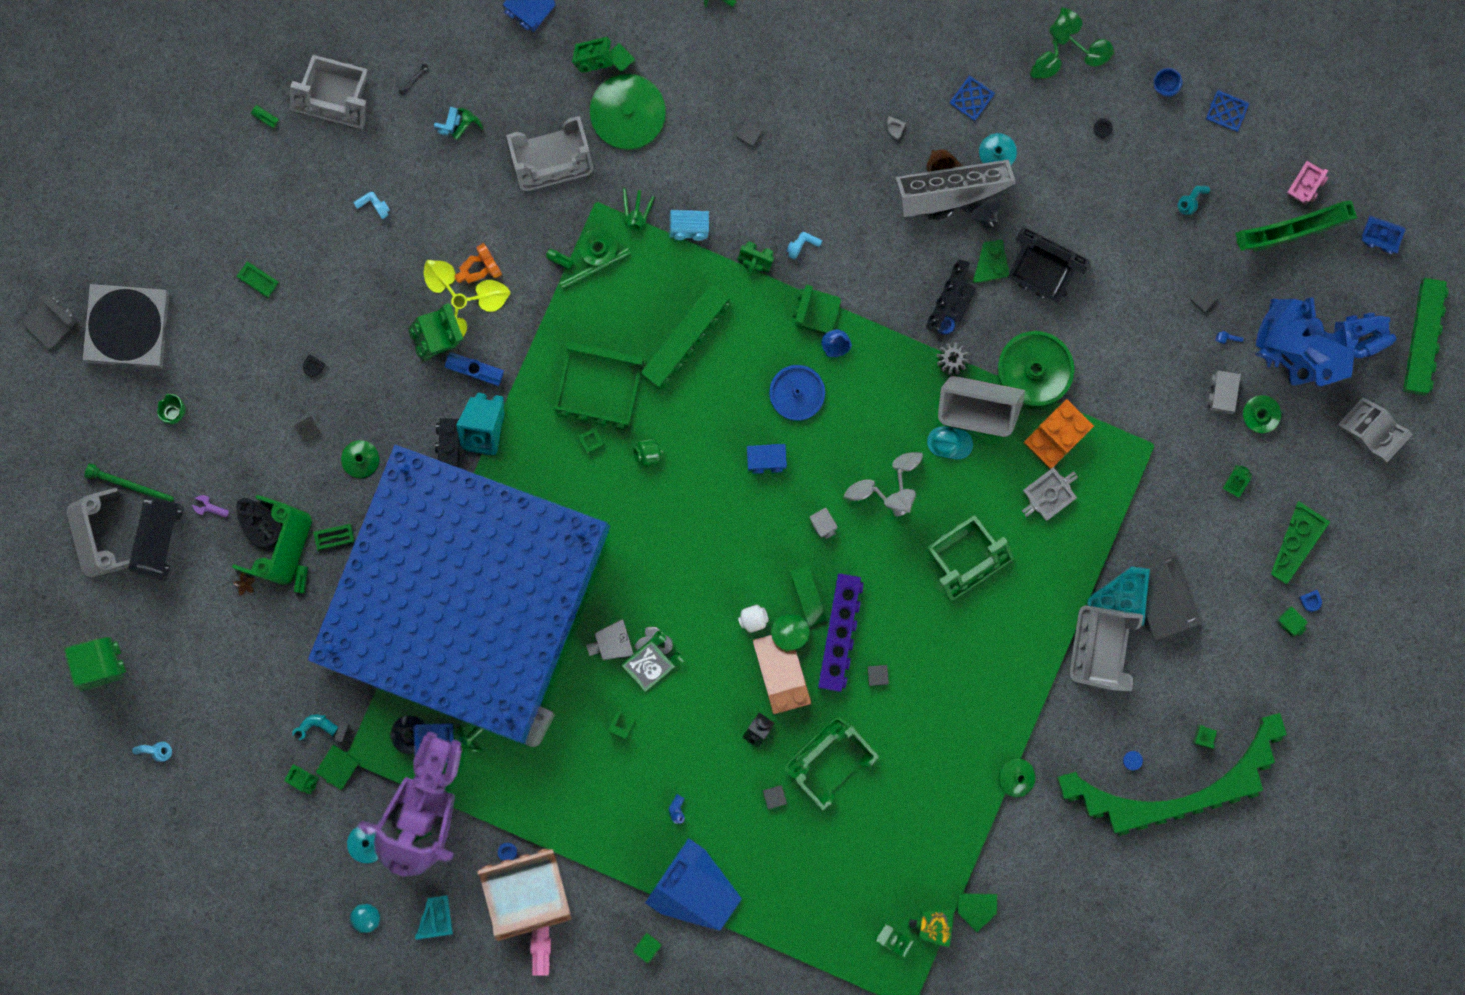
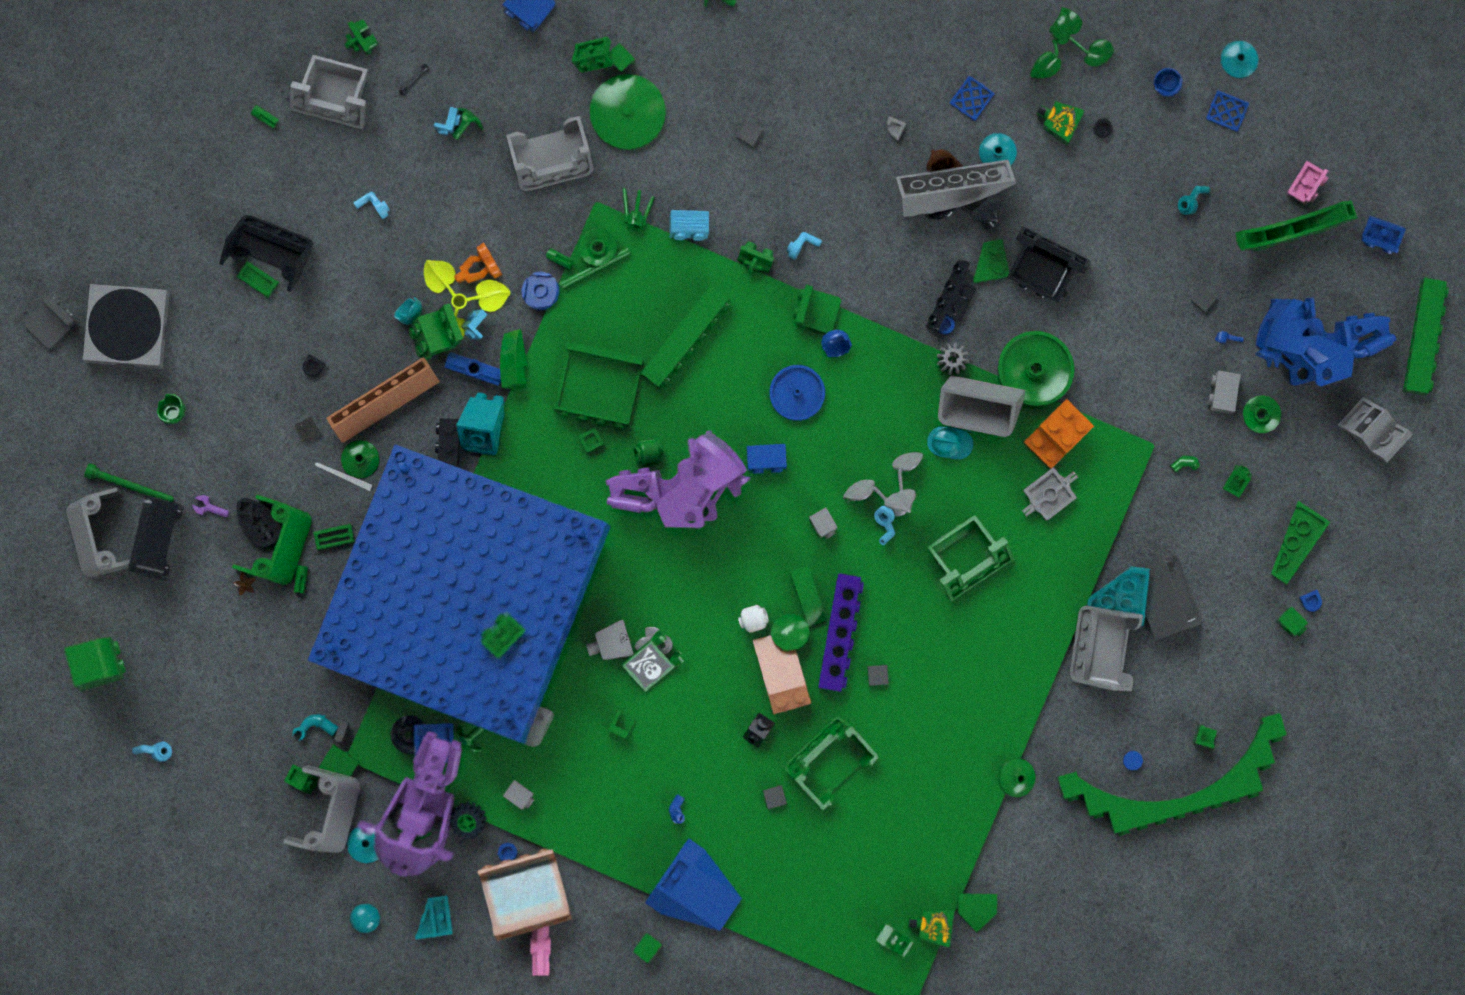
none -> black windscreen [219,215,313,292]
none -> light grey windscreen [283,765,361,853]
none -> white sticker [315,463,372,491]
none -> nougat brick [326,357,440,443]
none -> green hips [344,19,378,56]
none -> teal hair [394,297,423,325]
none -> black wheel [450,802,487,840]
none -> medium azure bracket [461,309,488,340]
none -> green bracket [480,612,526,659]
none -> green slope [500,329,527,389]
none -> light grey brick [503,780,535,810]
none -> blue tile [521,272,560,310]
none -> medium lavender piece [606,430,750,528]
none -> medium azure plate [874,506,895,545]
none -> green torso [1036,102,1085,146]
none -> green arm [1170,455,1200,473]
none -> teal dish [1221,41,1258,78]

